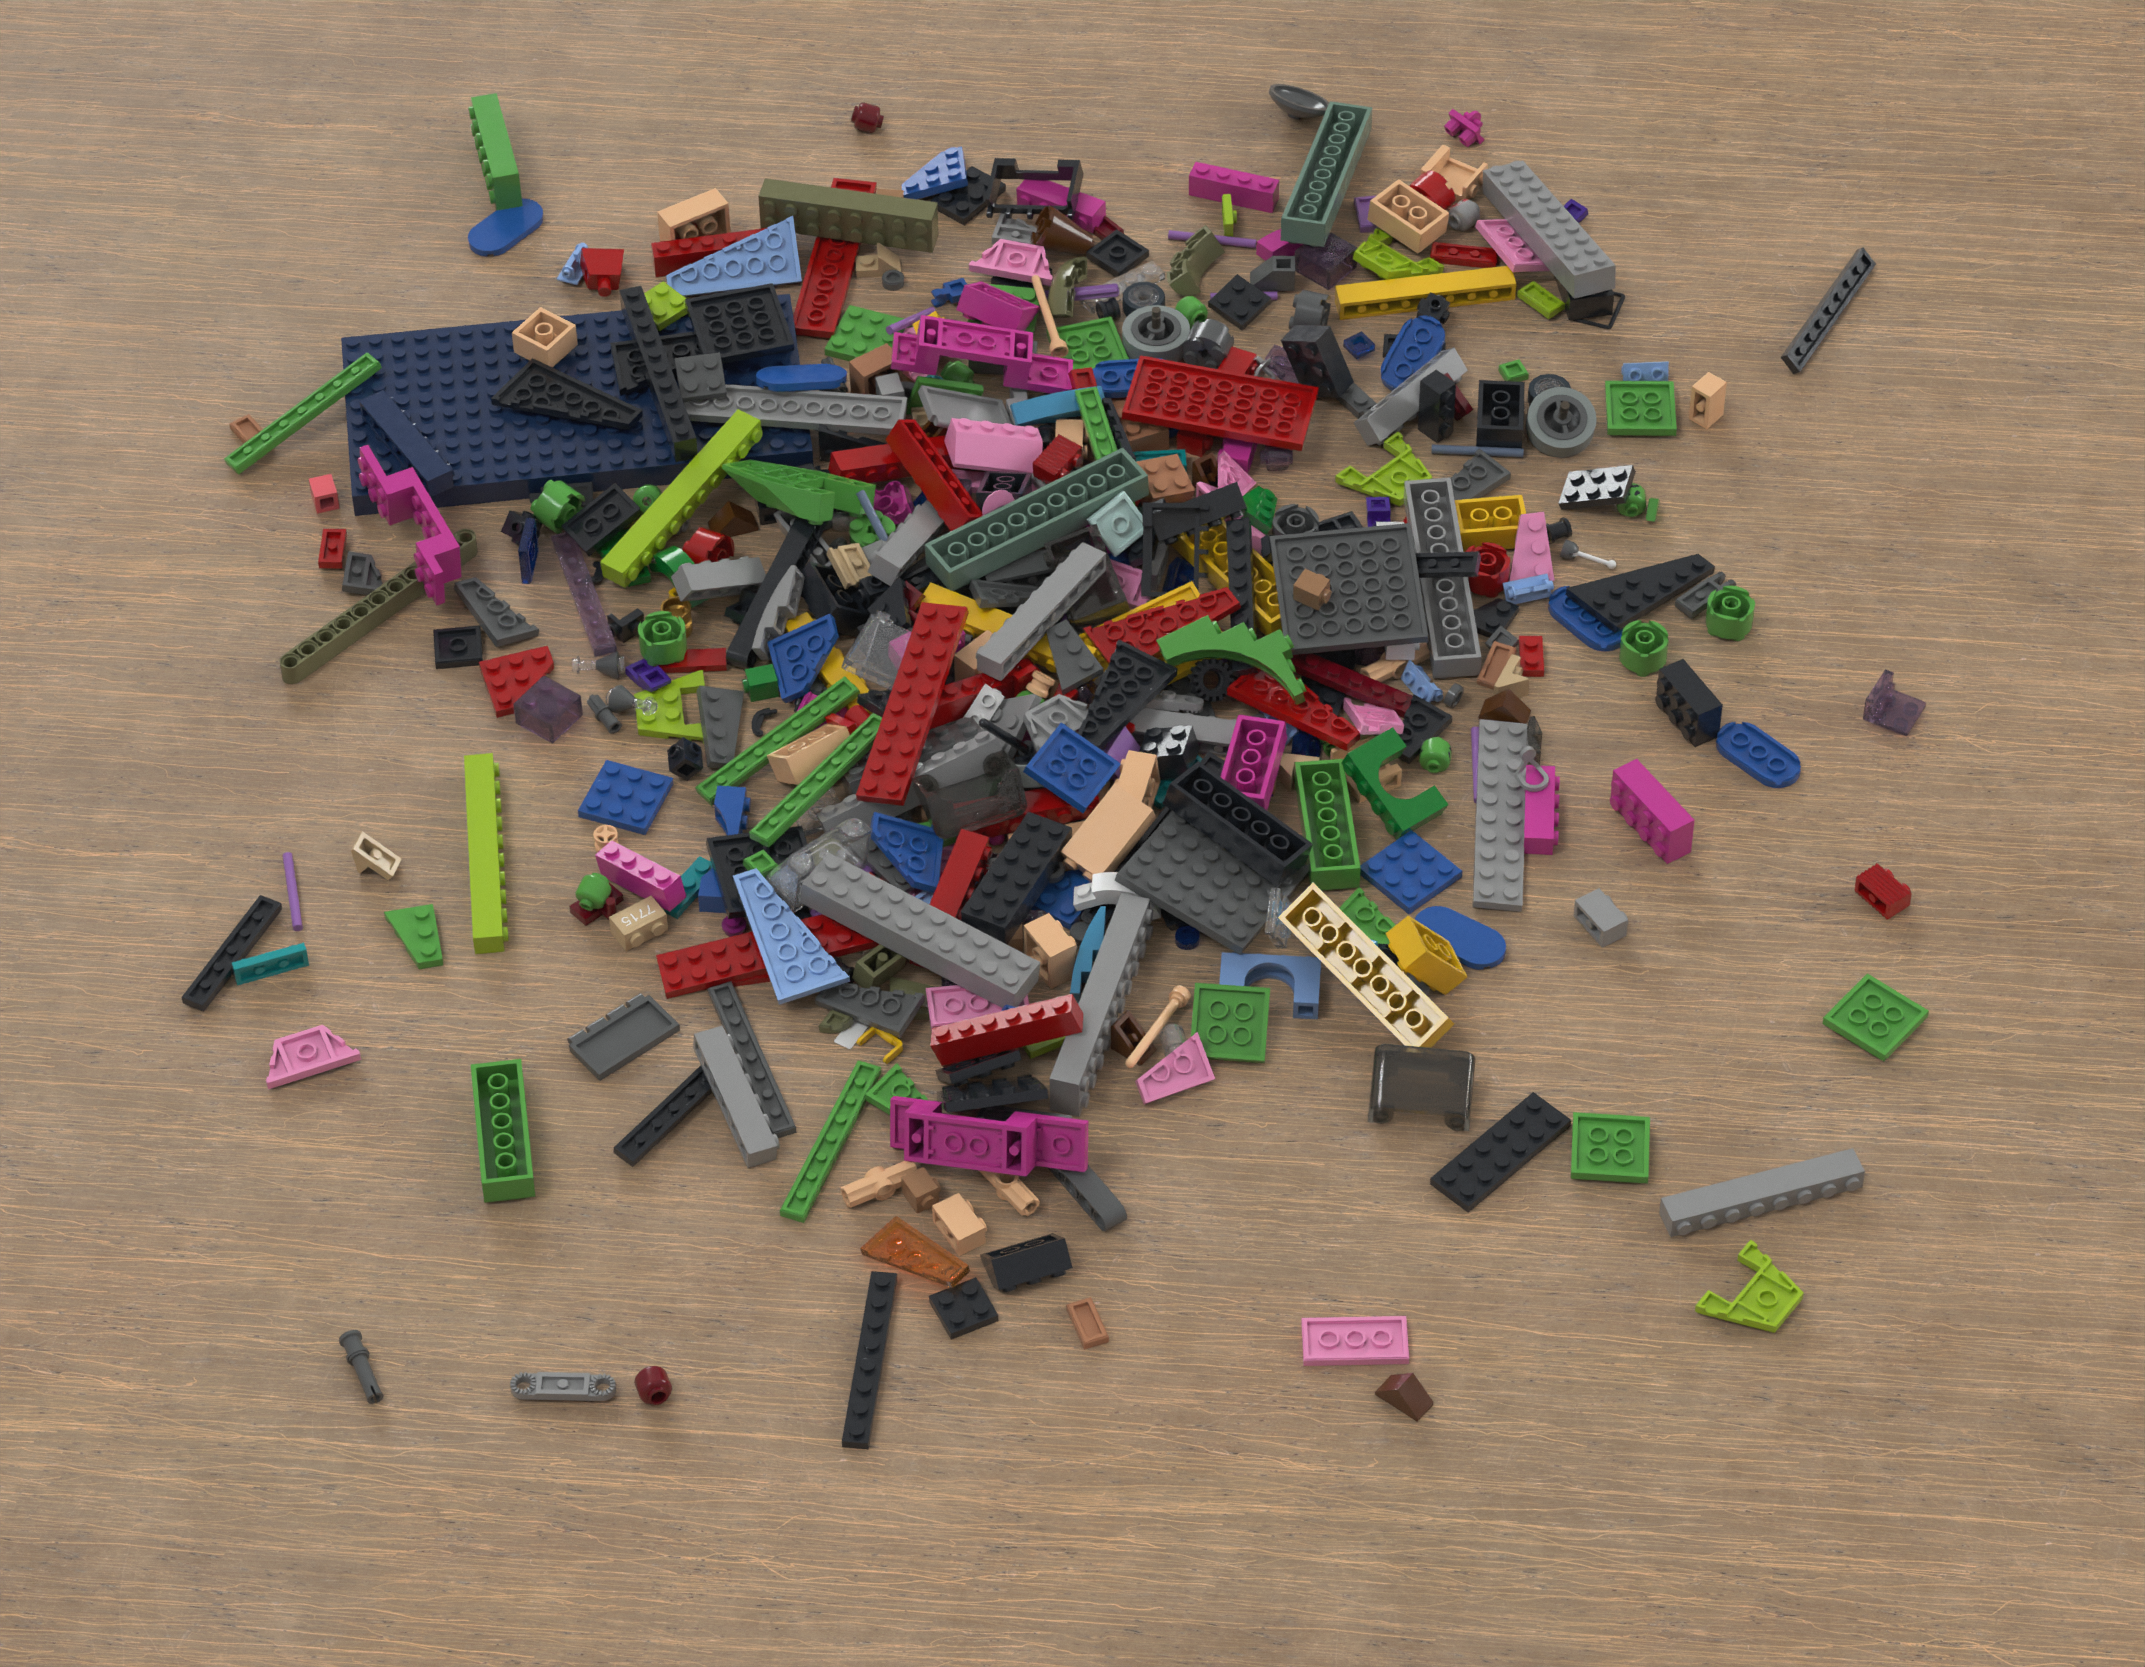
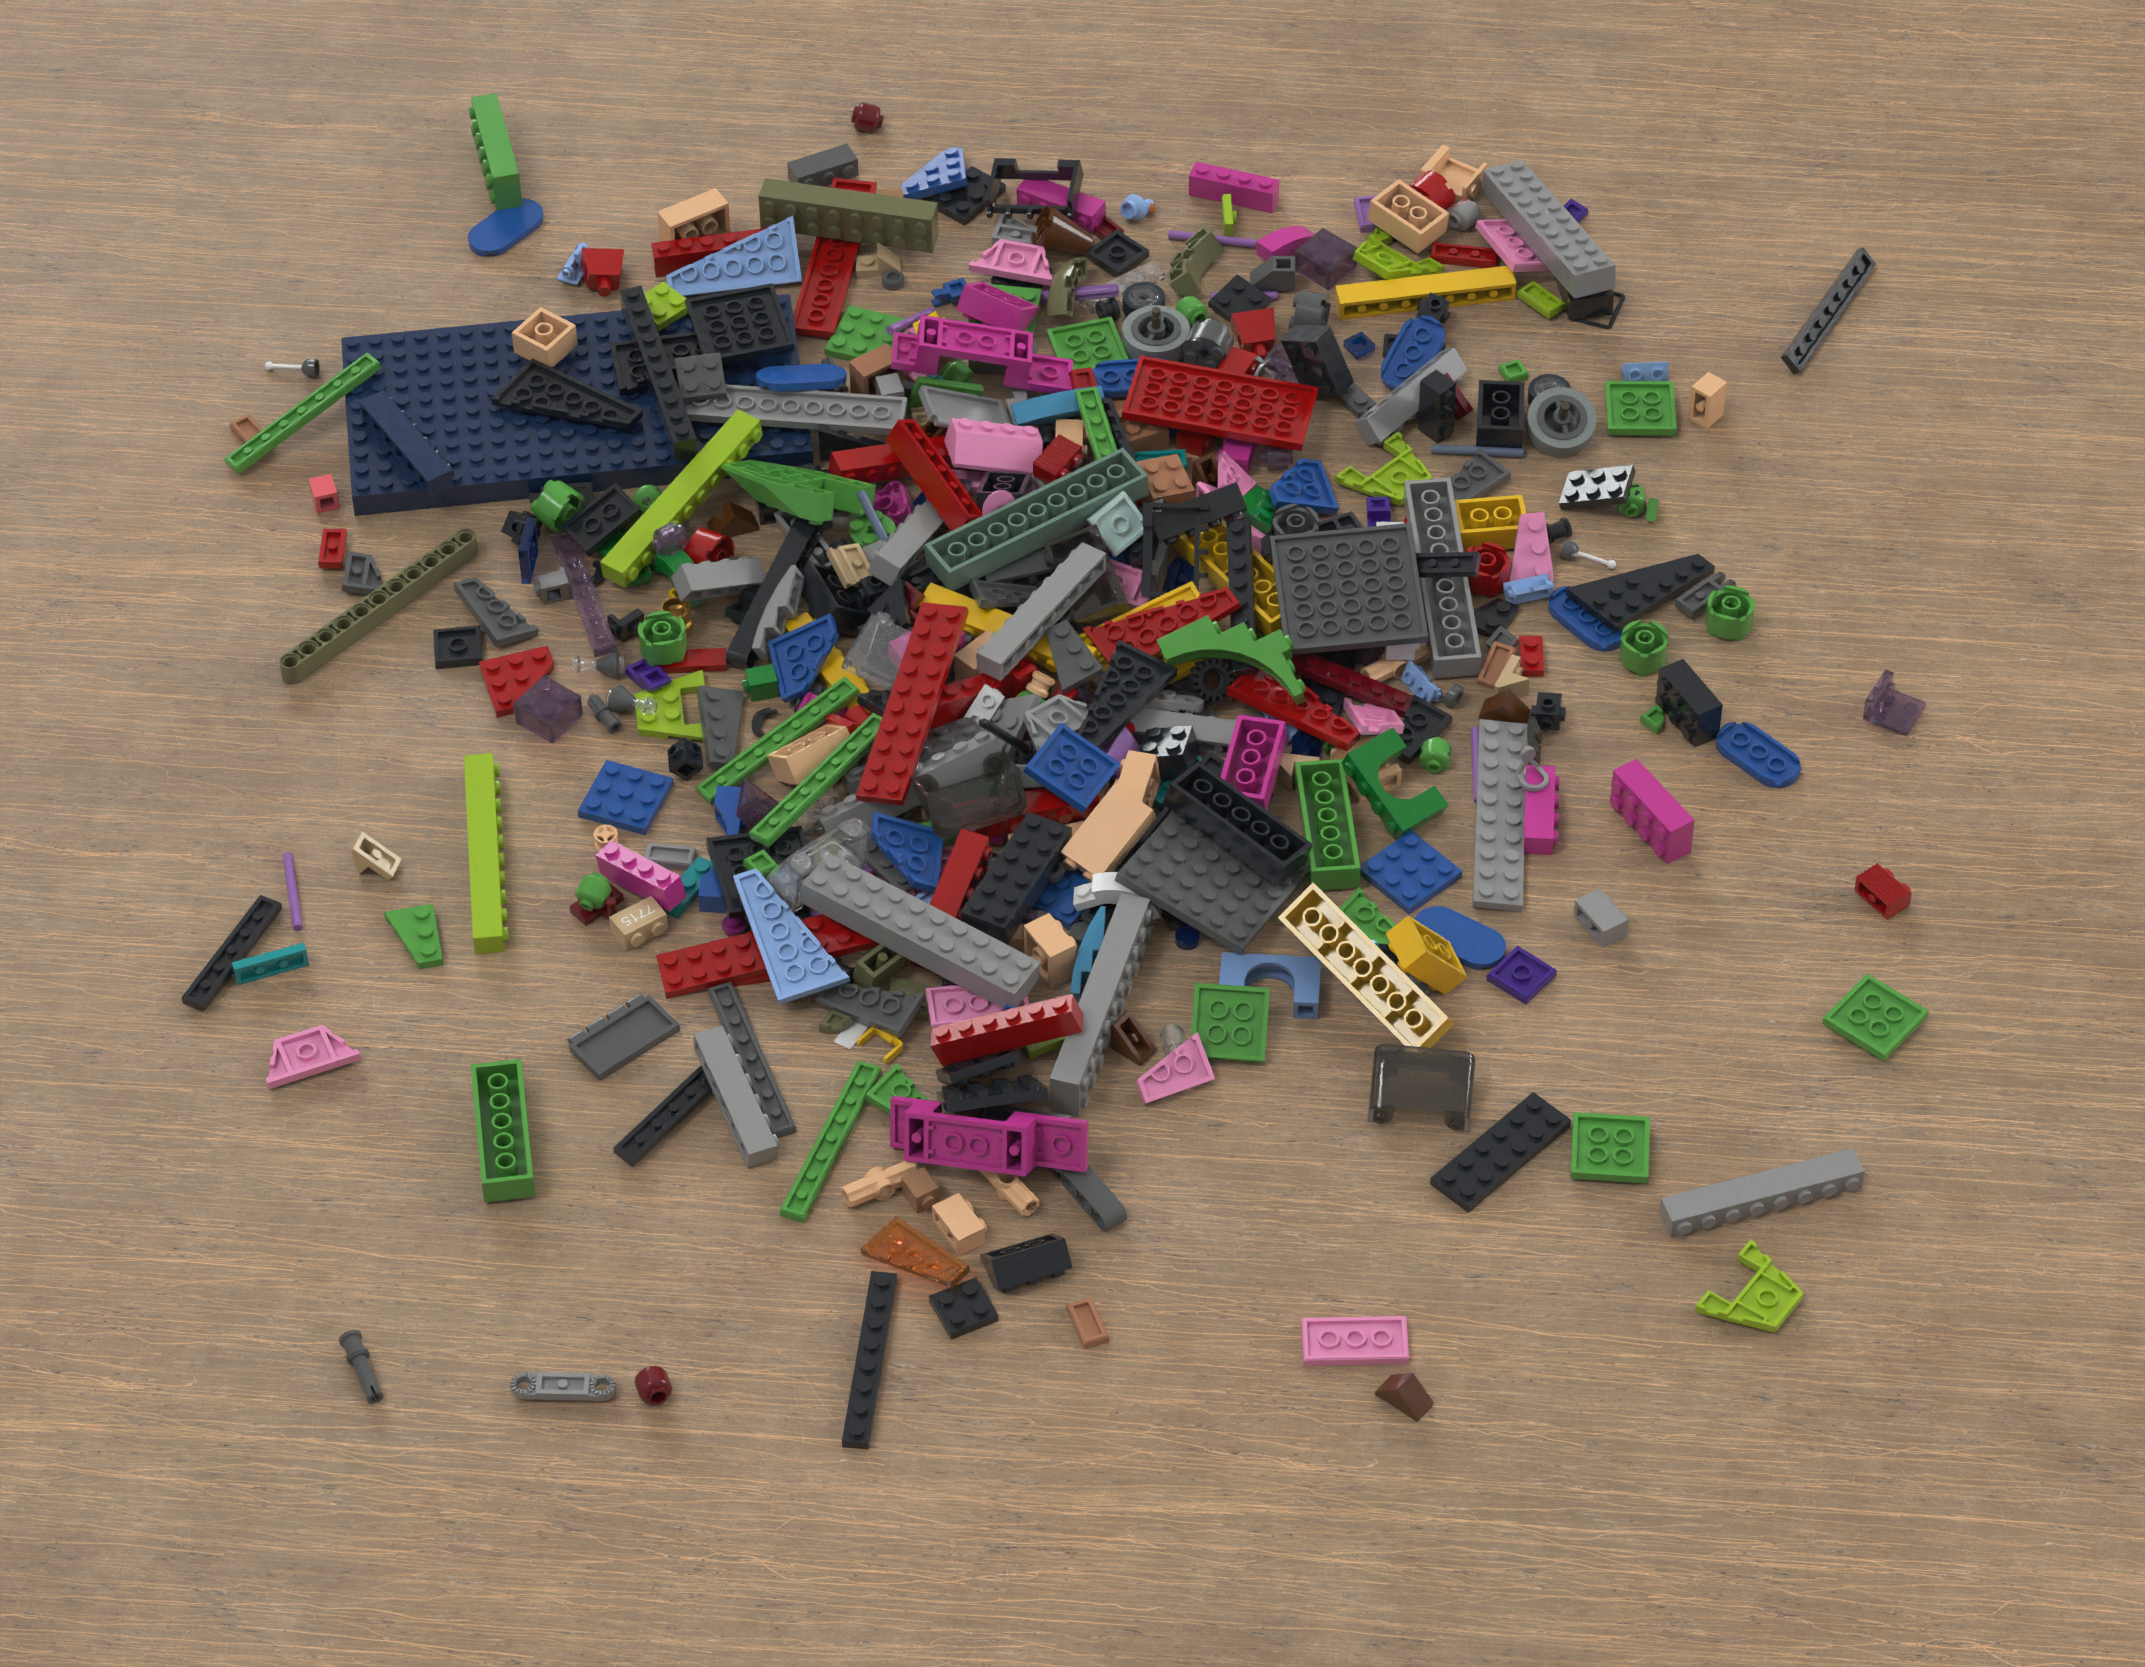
dark pink bracket [358,445,462,606] -> none
light nougat piece [1031,275,1069,358] -> none
light nougat piece [1125,985,1191,1068] -> none
clear plate [1265,888,1292,949] -> none
dark grey dish [1269,84,1329,120] -> none
sand green brick [1281,101,1373,247] -> none
medium nougat brick [1293,569,1332,610] -> none
dark pink hips [1444,109,1484,147] -> none
none -> hinge [265,359,320,377]
none -> flat silver brick [533,567,571,605]
none -> light grey tile [644,843,696,870]
none -> head [652,522,688,556]
none -> clear purple bracket [736,779,792,828]
none -> dark grey brick [787,144,859,186]
none -> light blue animal [1120,194,1156,221]
none -> red torso [1230,308,1275,360]
none -> blue plate [1268,458,1339,515]
none -> dark purple tile [1487,946,1557,1005]
none -> black brick [1531,692,1566,731]
none -> bright green tile [1640,705,1664,734]

